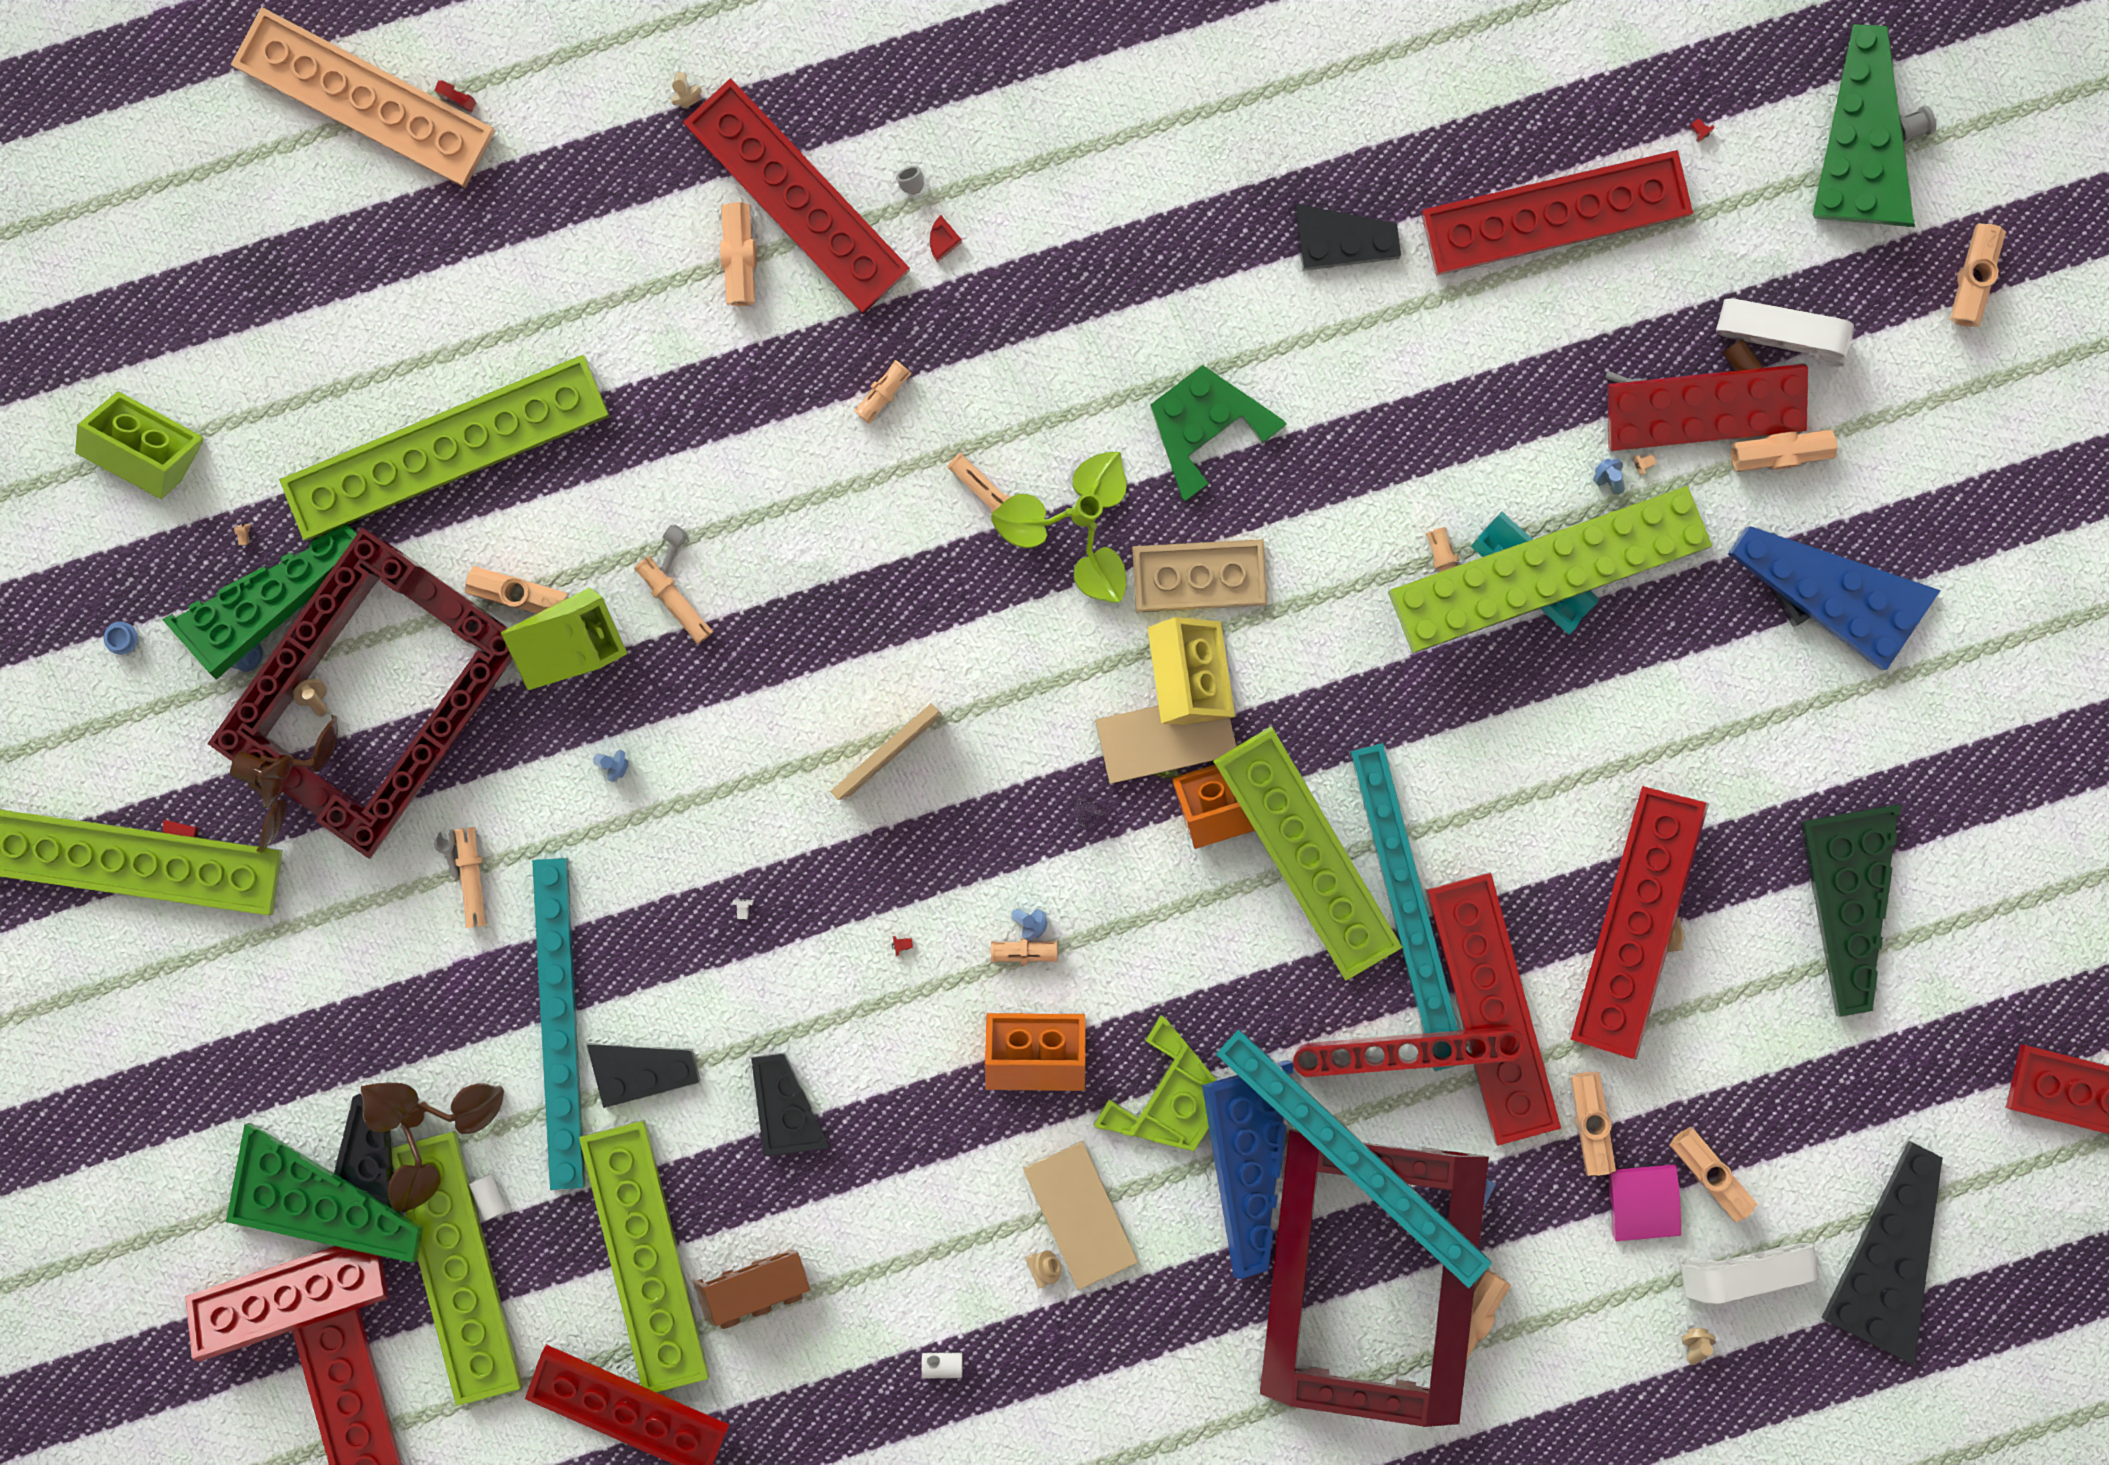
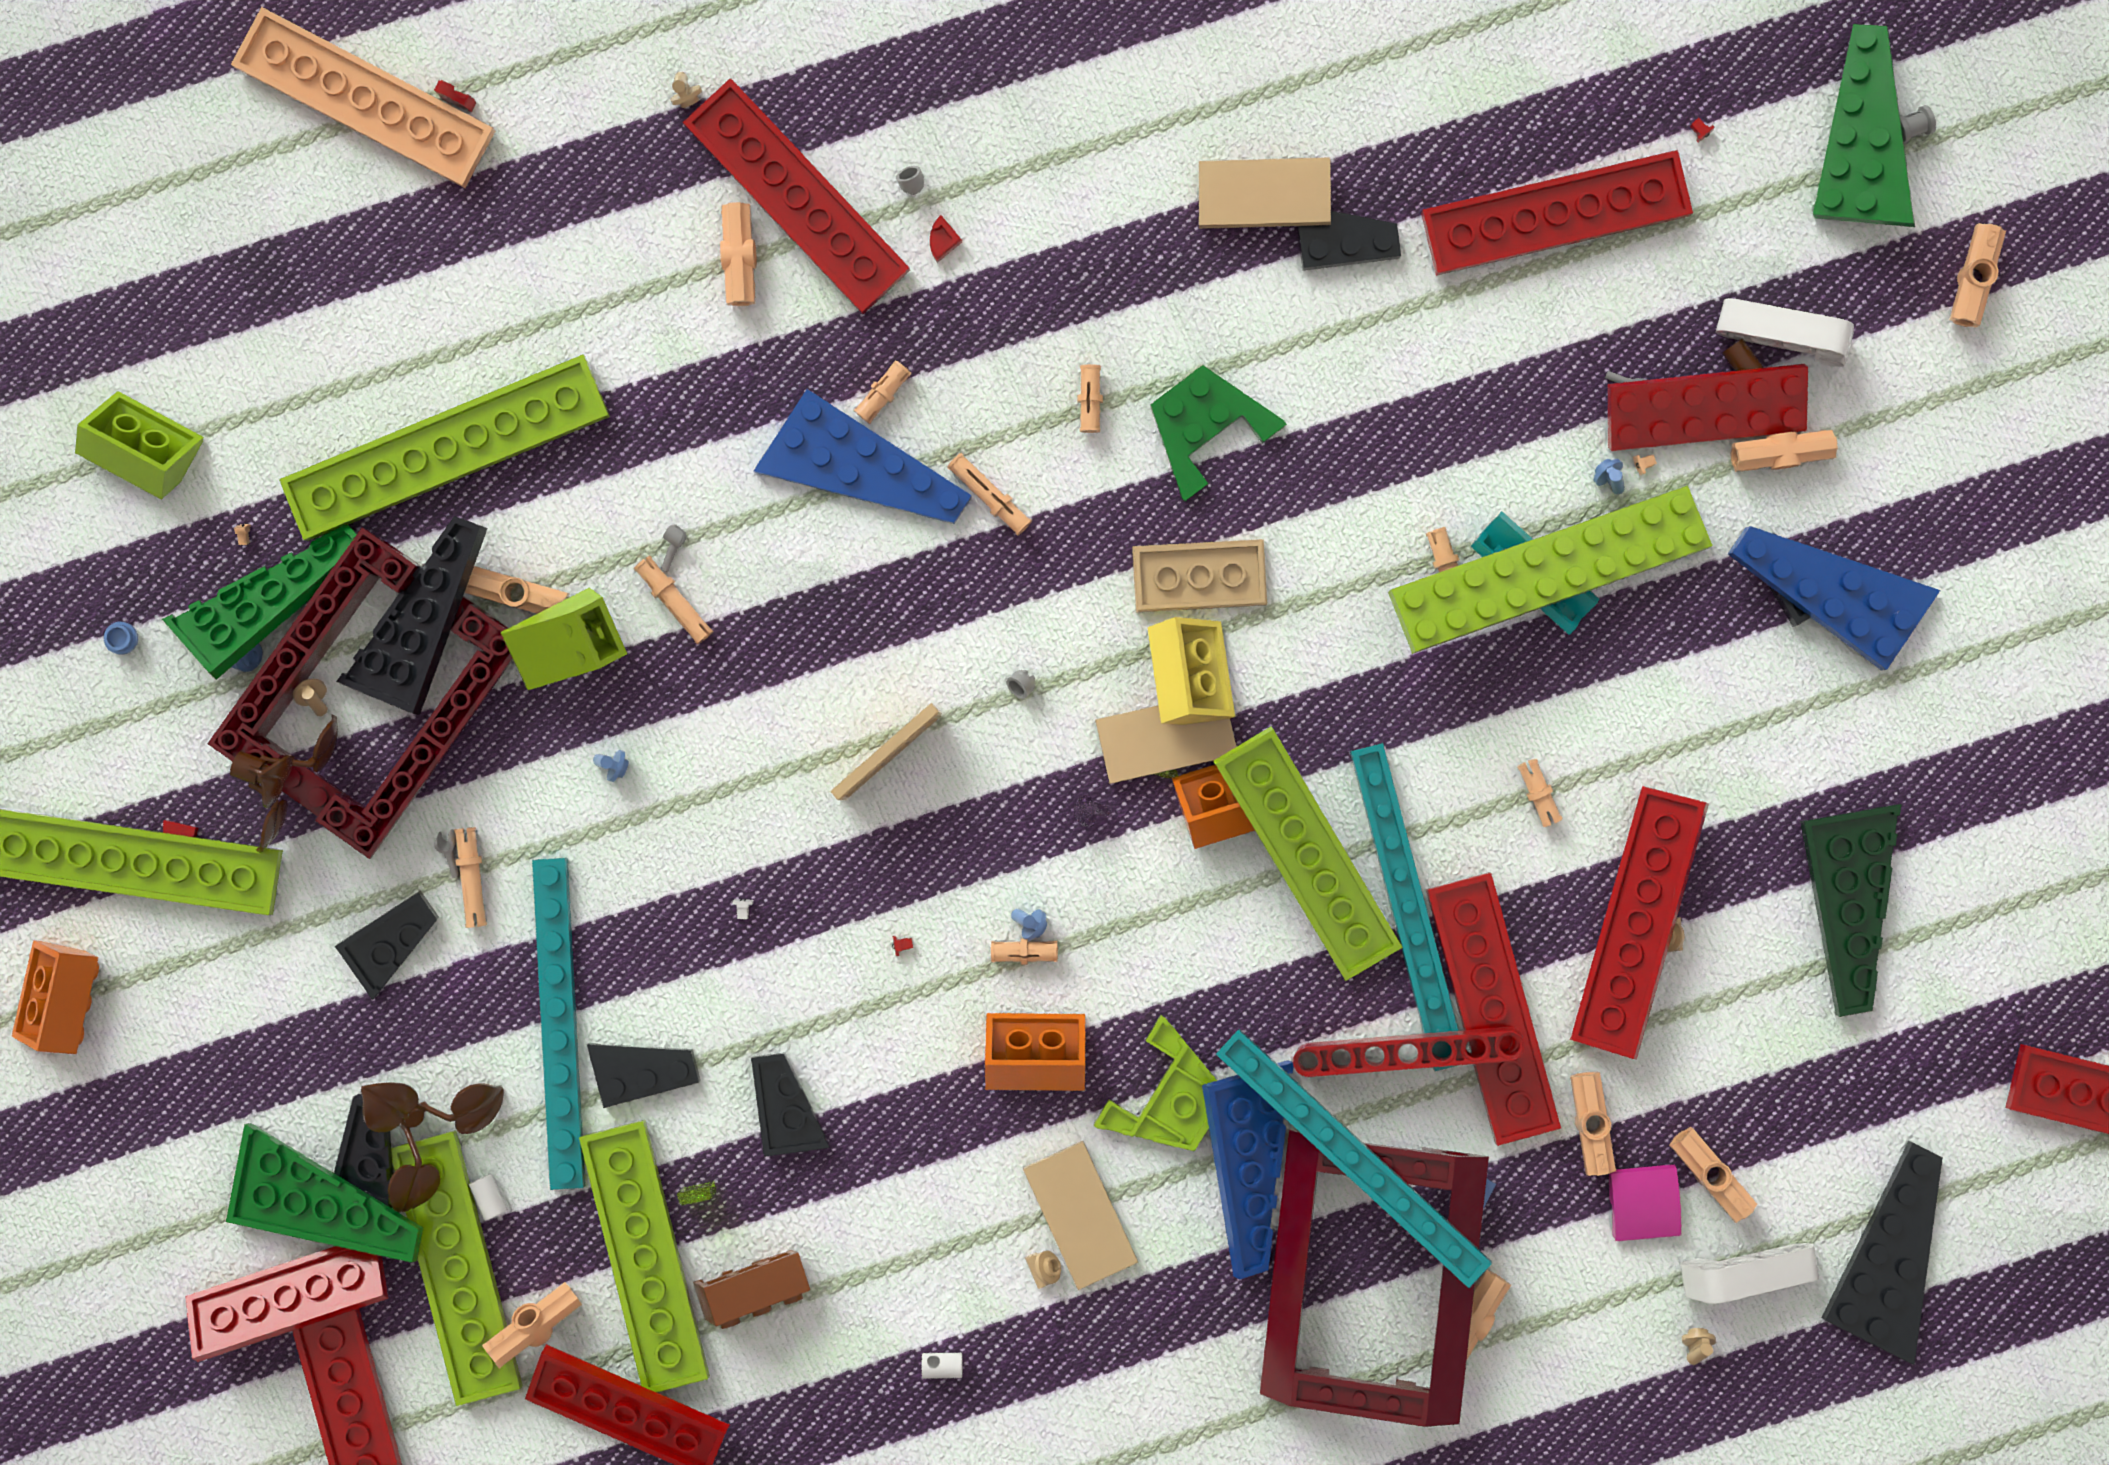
lime plant [991,451,1127,603] -> none
none -> orange slope [11,940,99,1054]
none -> black wing [335,890,439,1000]
none -> black wing [336,516,488,715]
none -> light nougat piece [482,1282,582,1368]
none -> clear neon green tile [677,1181,716,1206]
none -> blue wing [754,389,972,524]
none -> light grey hinge [1006,670,1036,699]
none -> light nougat pin [1077,364,1103,433]
none -> tan tile [1199,157,1331,229]
none -> light nougat pin [1517,758,1563,827]

